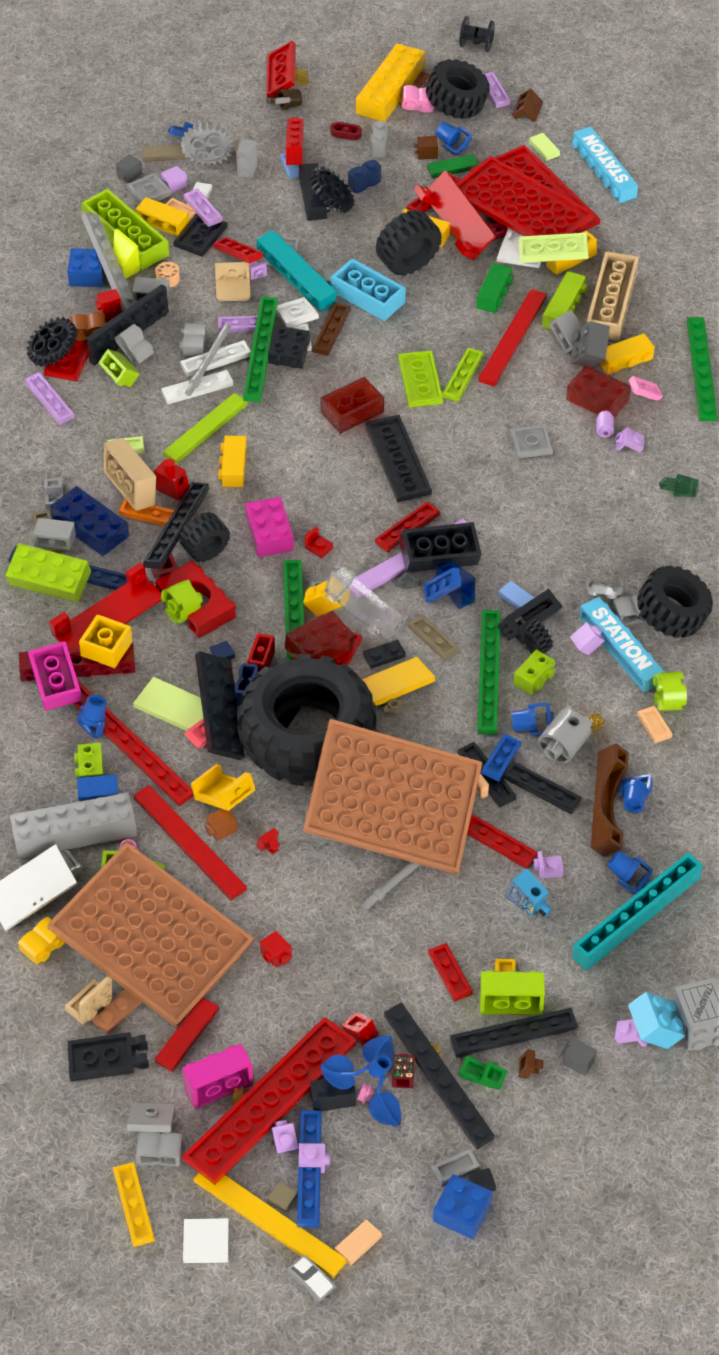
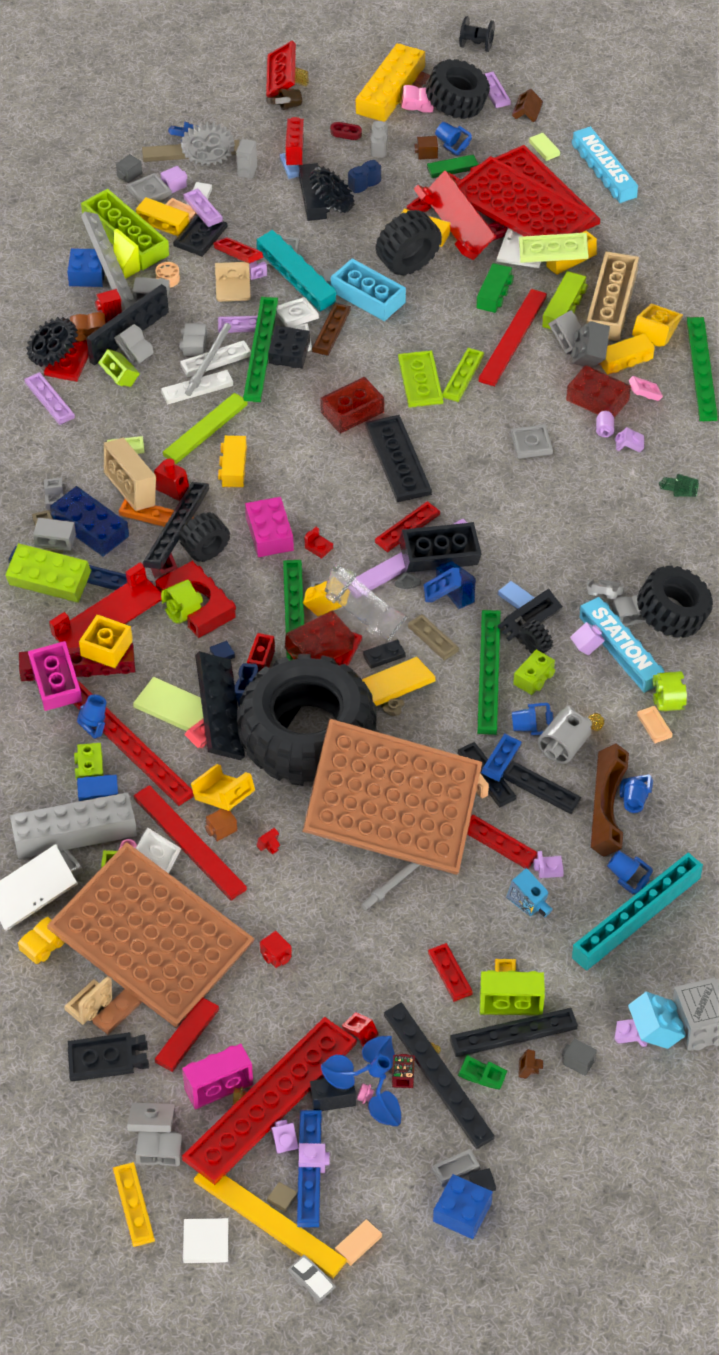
none -> white tile [135,827,181,874]
none -> yellow slope [632,303,683,347]

